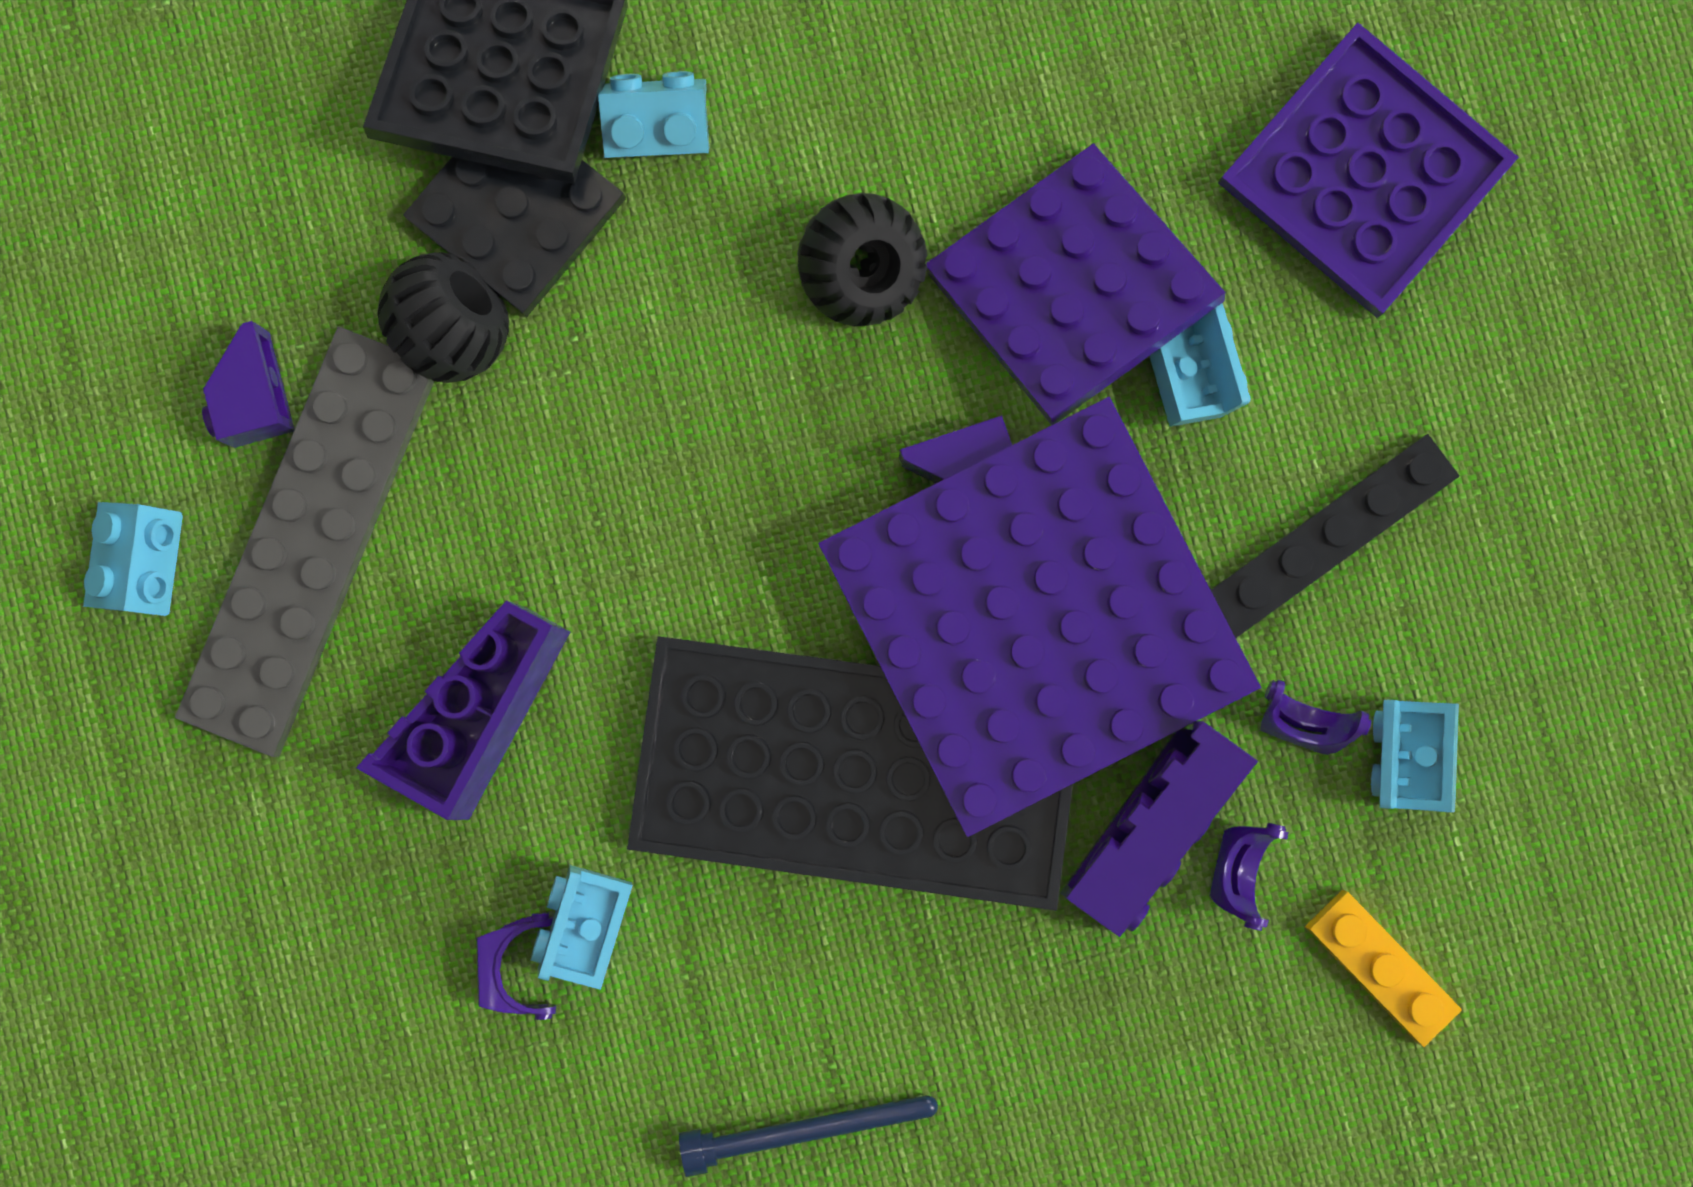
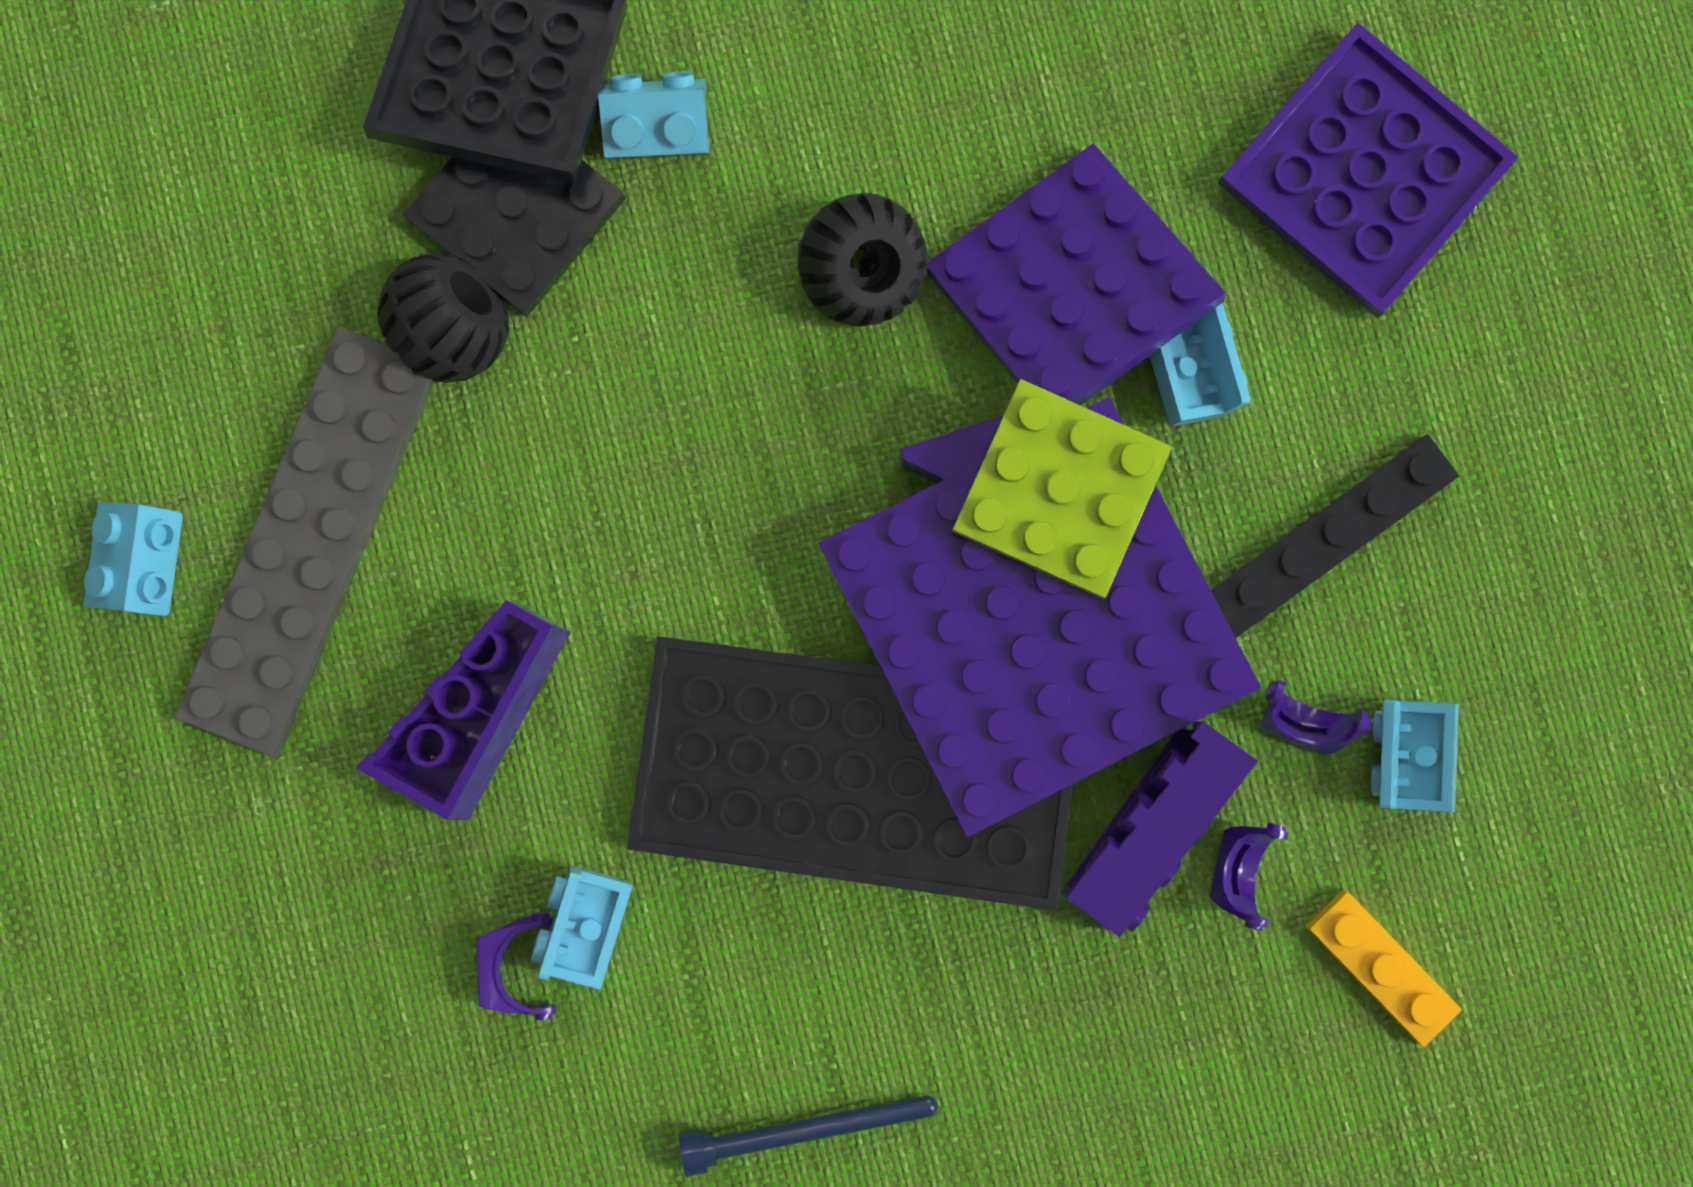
dark purple slope [202,321,295,448] -> none
none -> lime plate [951,379,1172,599]

